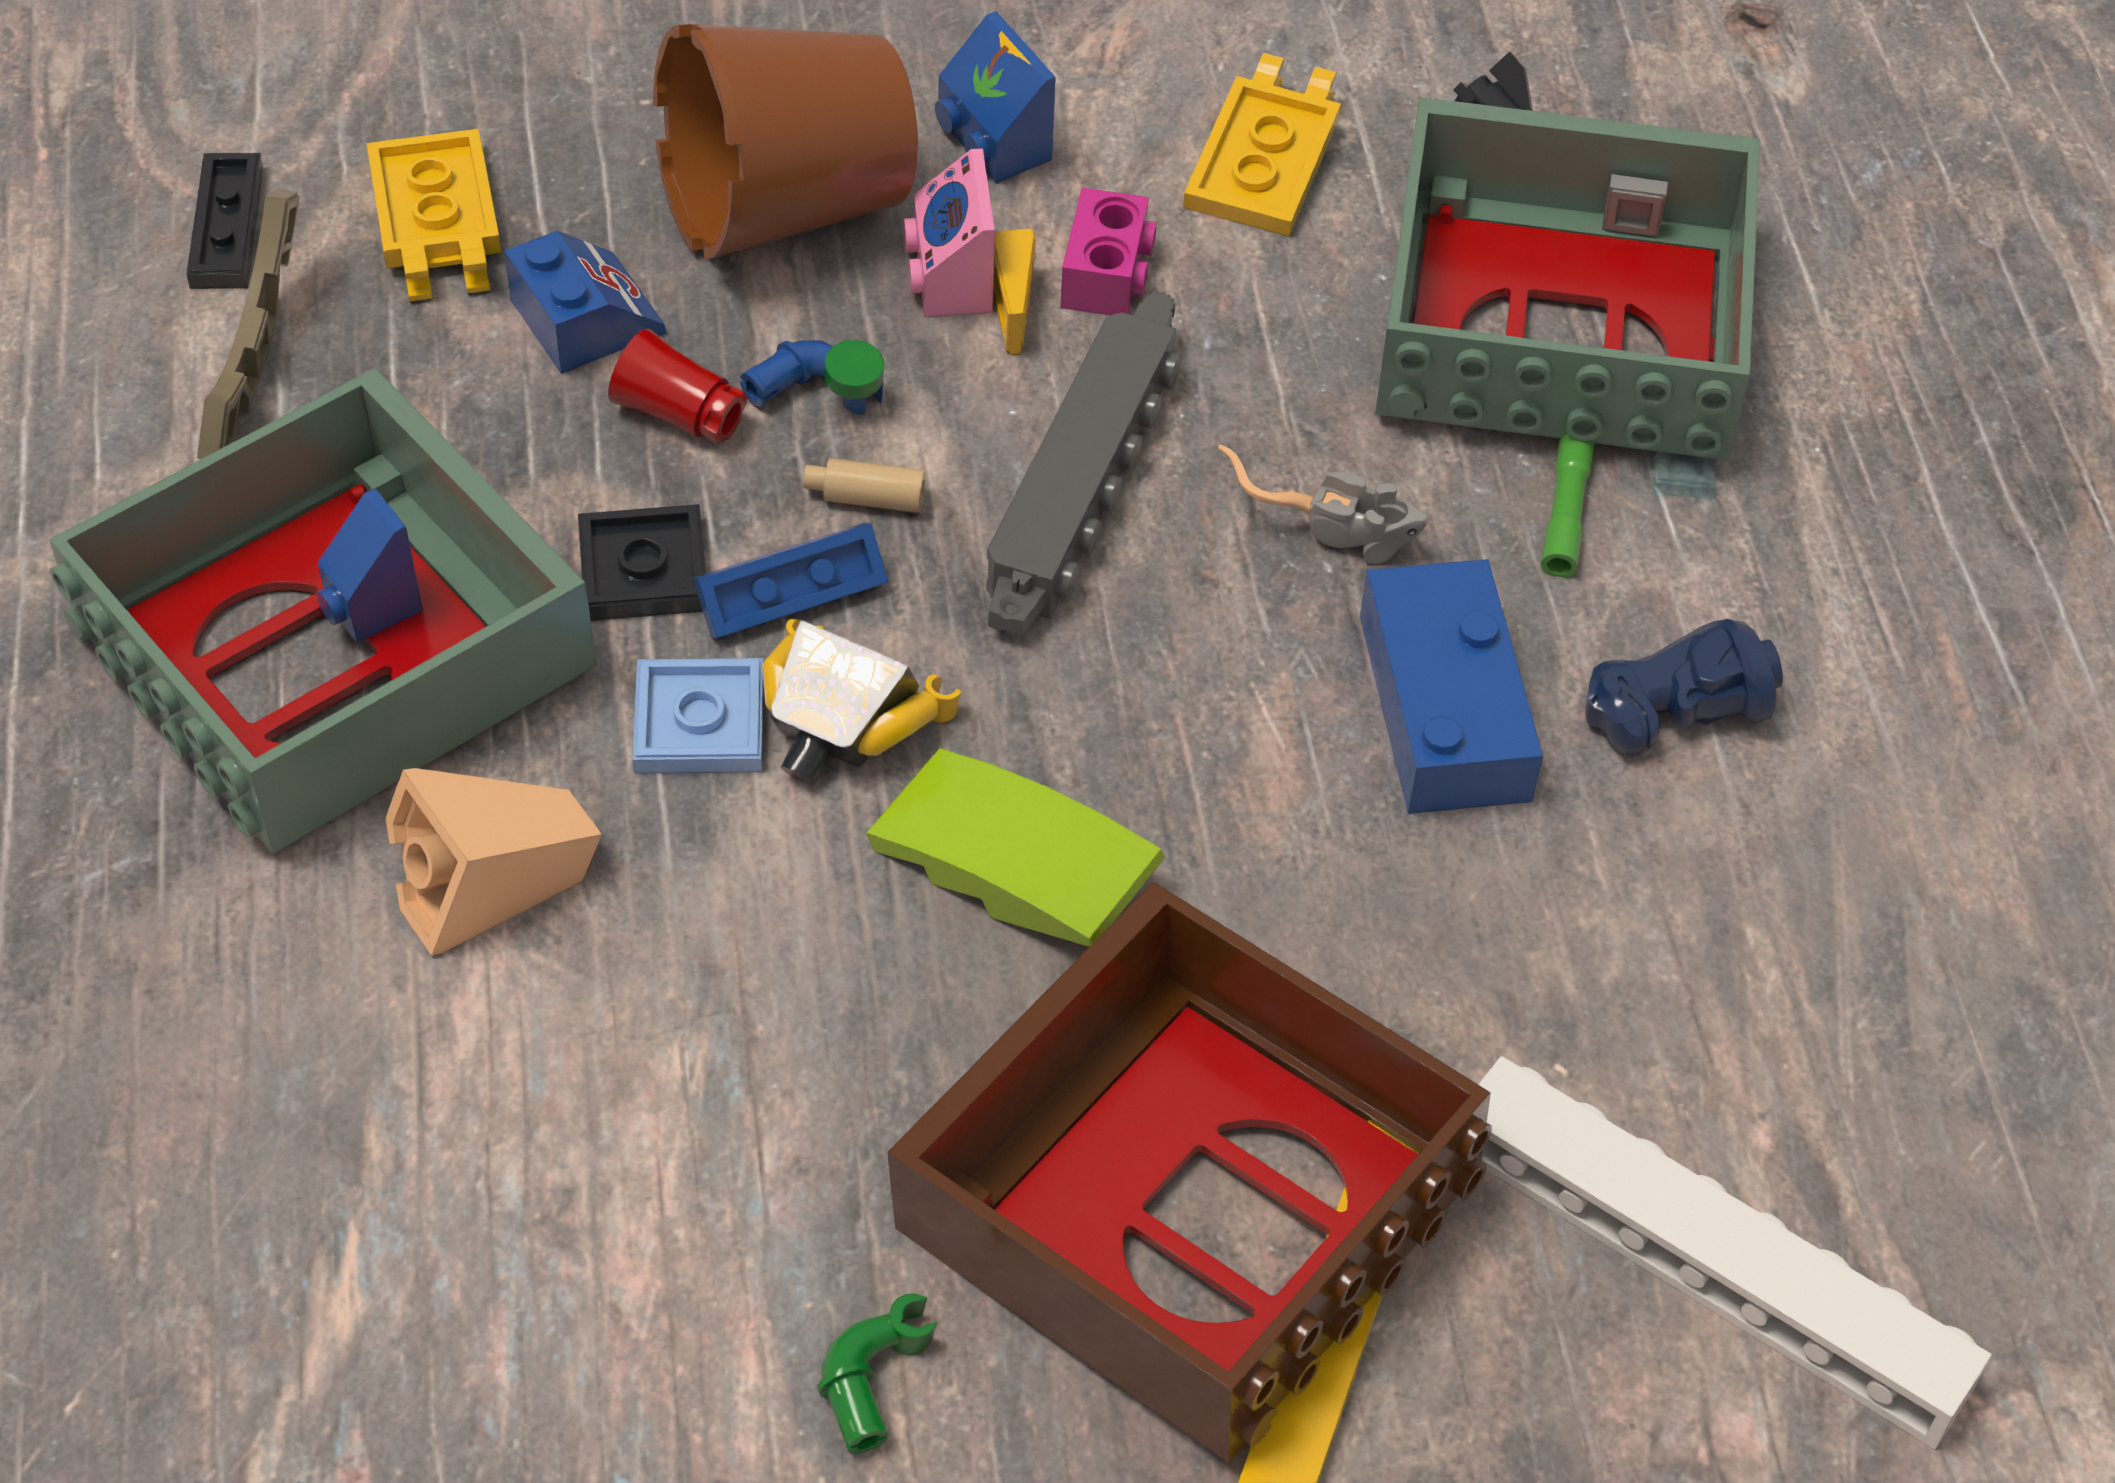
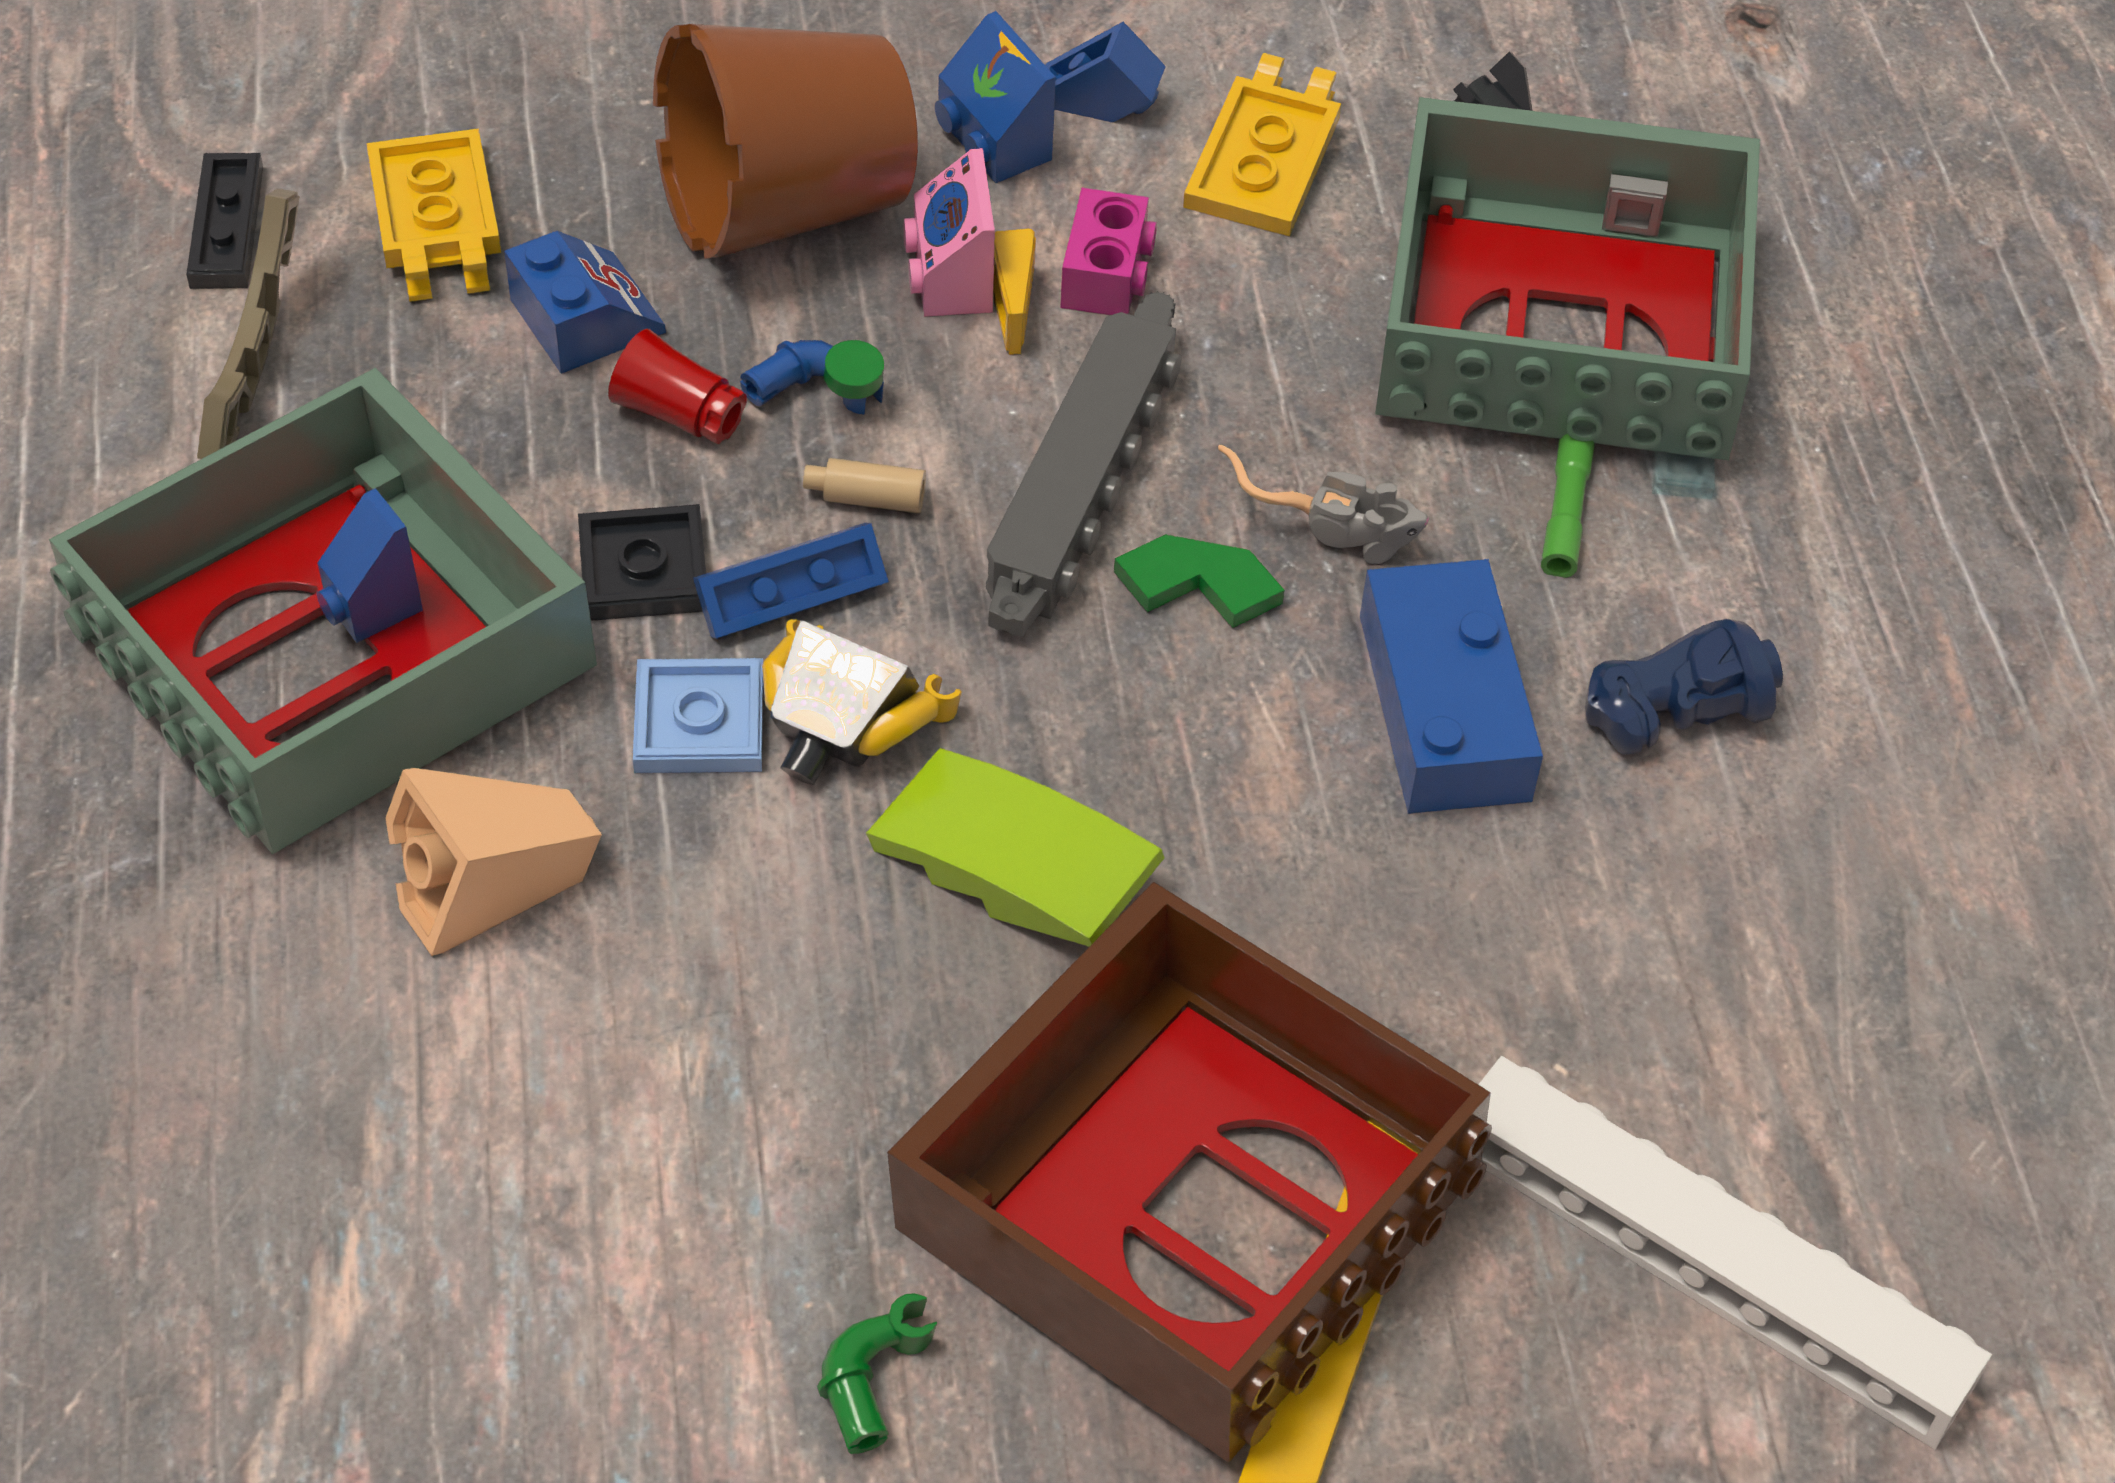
none -> blue slope [1045,21,1166,122]
none -> green tile [1114,534,1285,628]

